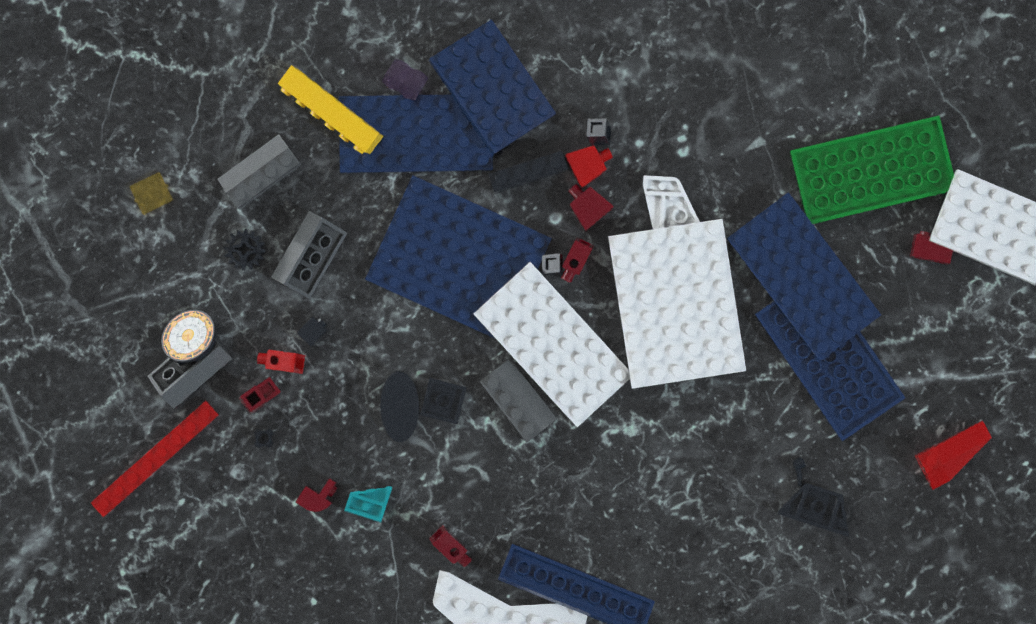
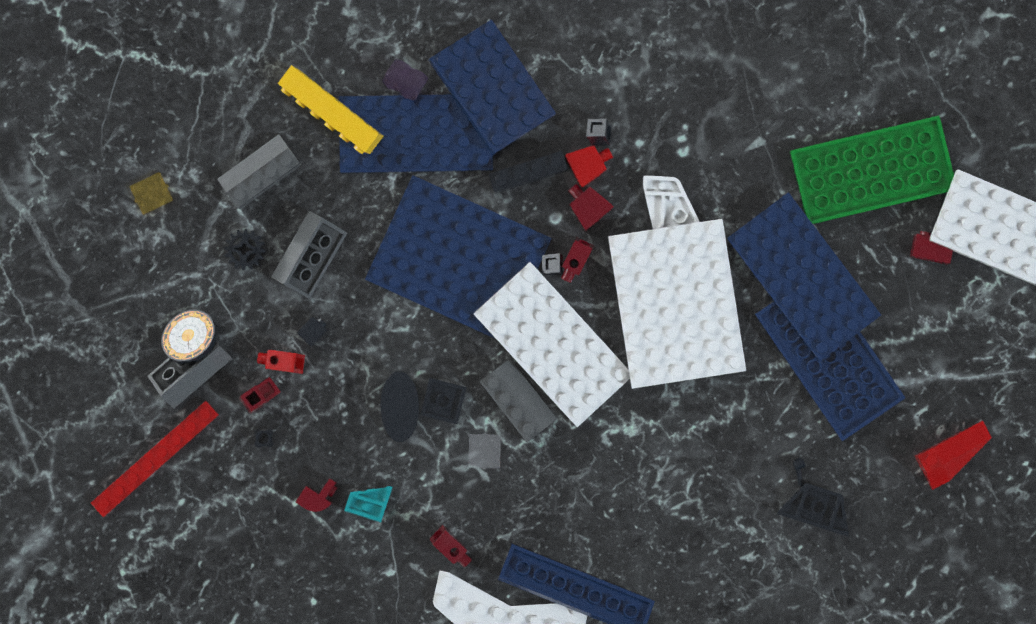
none -> clear piece [468,433,501,470]

